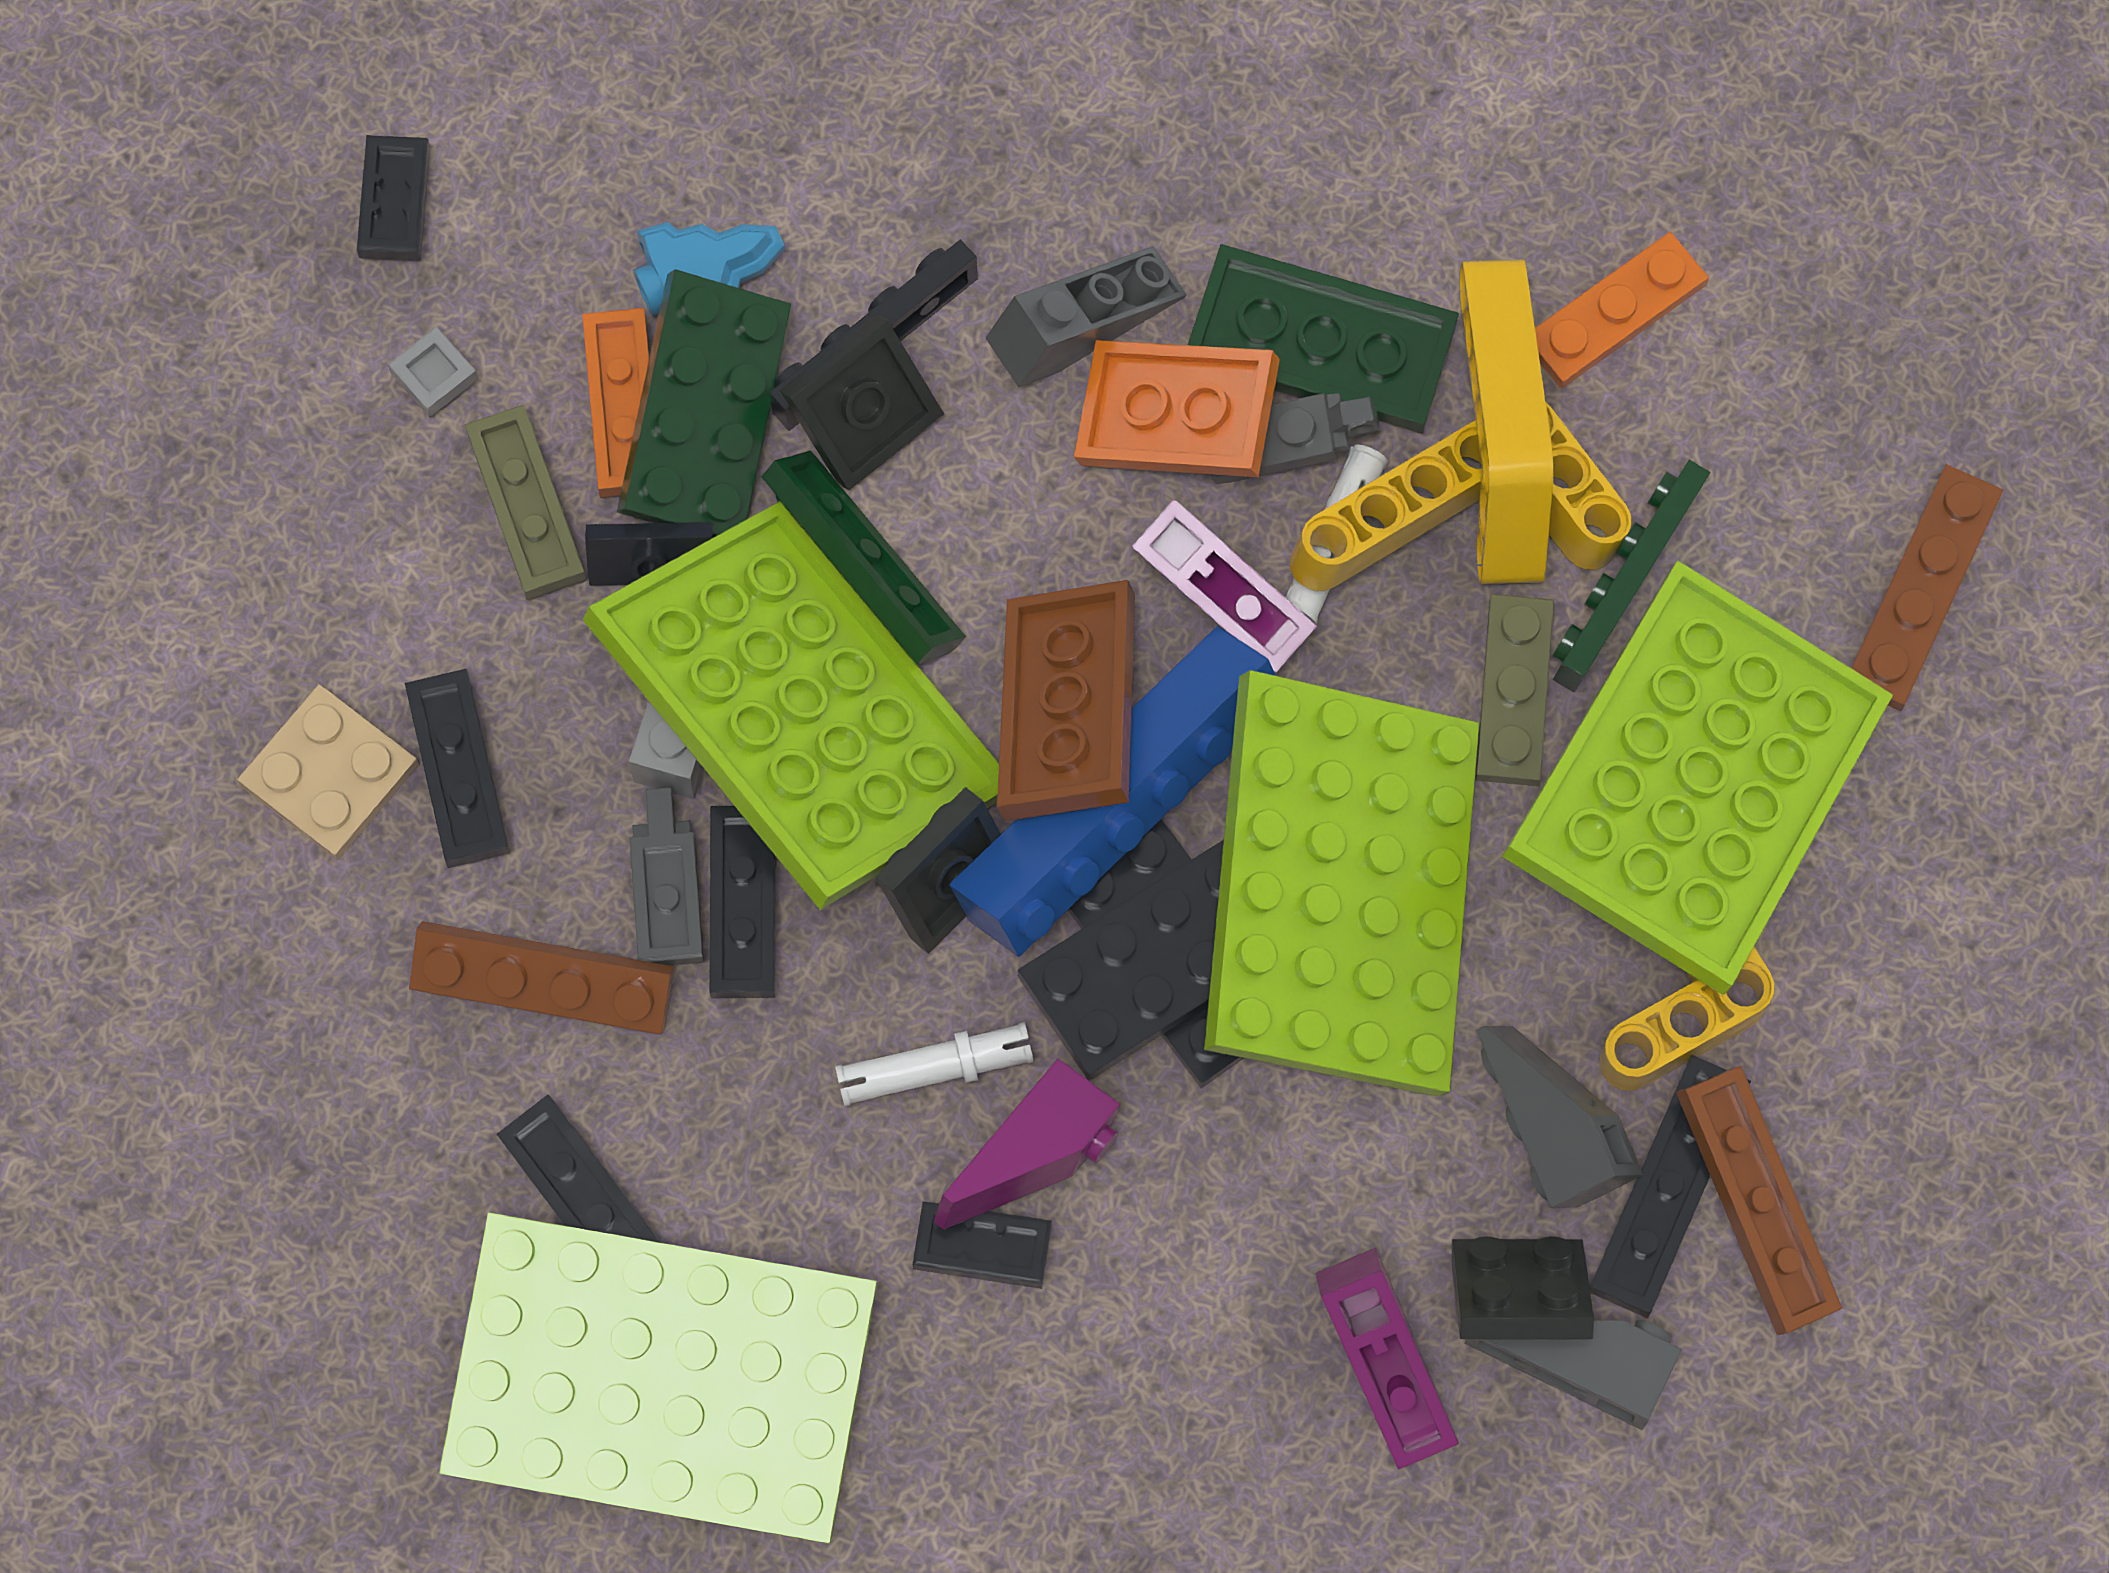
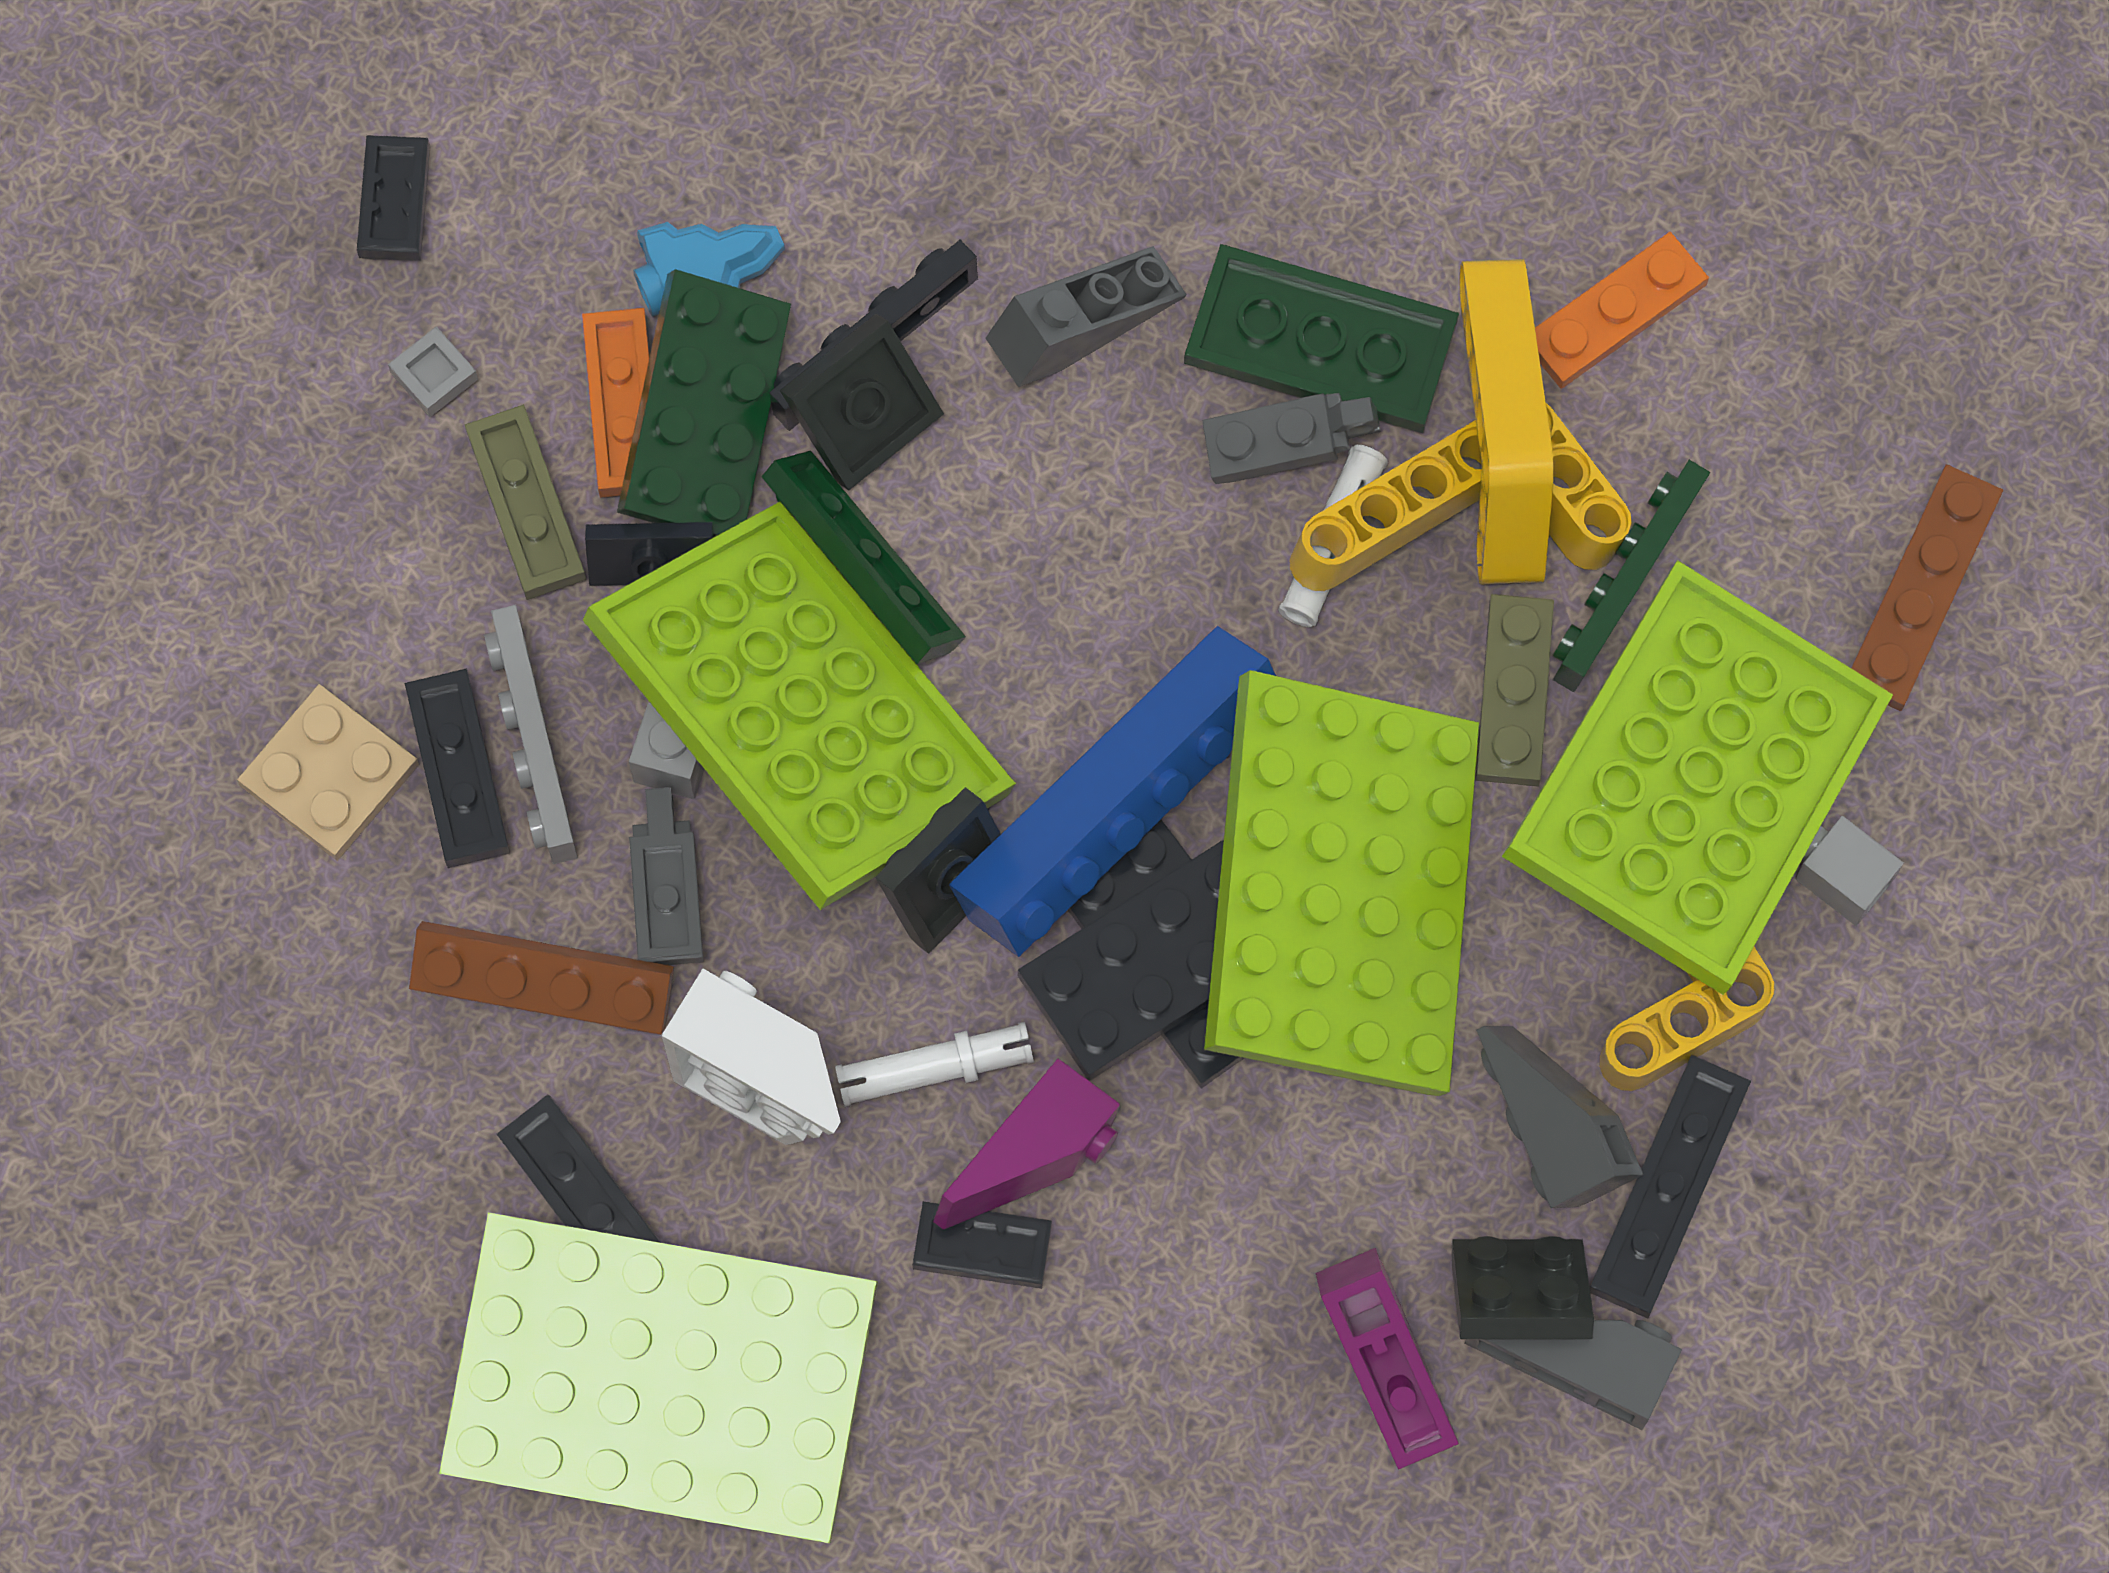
black plate [709,806,776,998] -> none
dark orange plate [997,580,1135,821] -> none
orange plate [1074,340,1280,477] -> none
slope [1132,499,1317,673] -> none
dark orange plate [1676,1066,1843,1335] -> none
none -> light grey plate [484,605,578,864]
none -> white wedge [662,969,841,1145]
none -> light grey brick [1795,816,1904,926]

